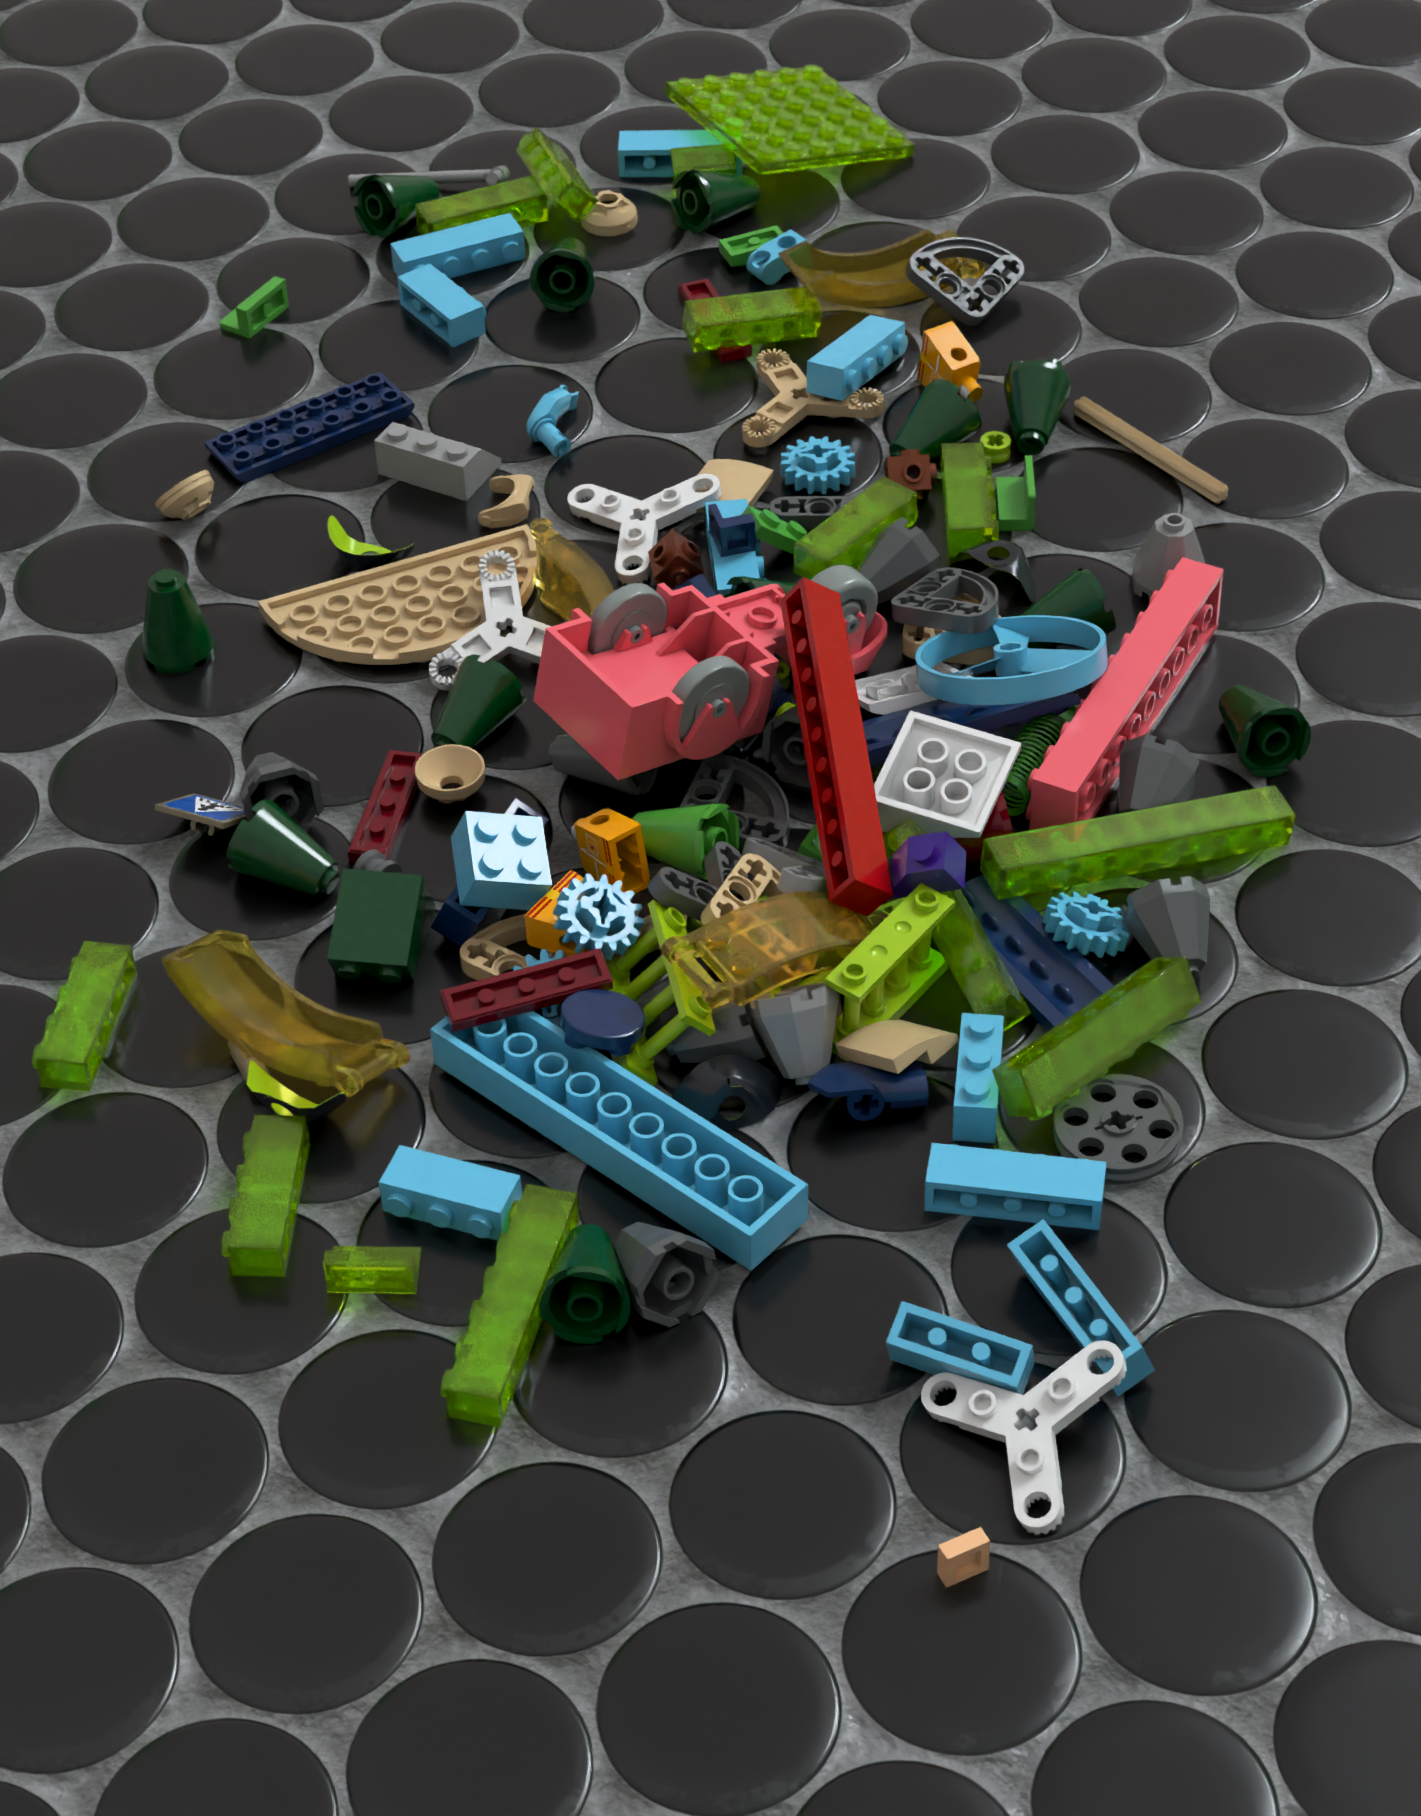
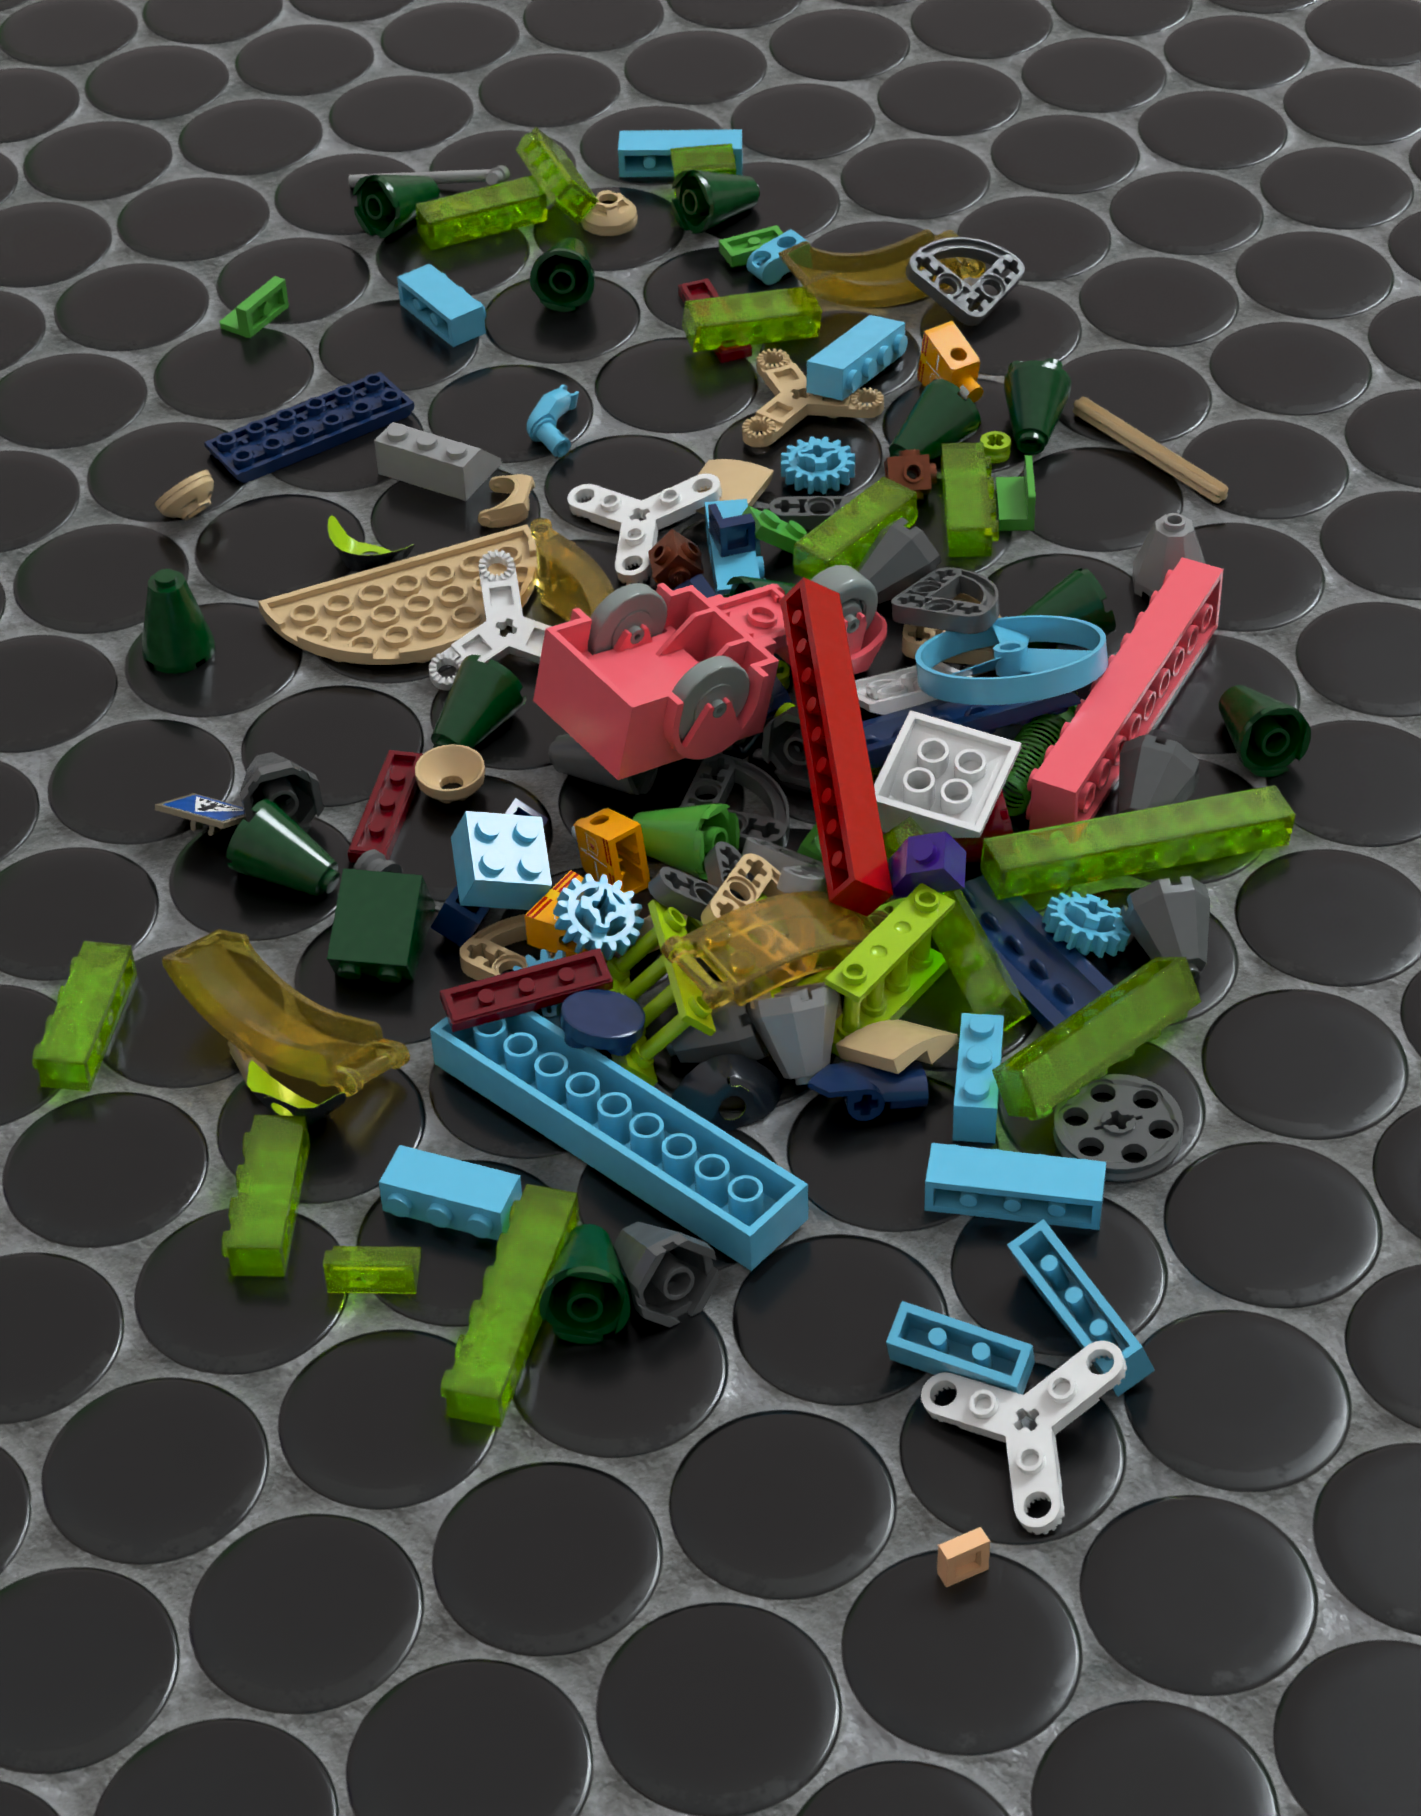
medium azure brick [391,213,526,278] -> none
clear neon green plate [664,65,915,175] -> none
black piece [950,540,1037,602] -> none

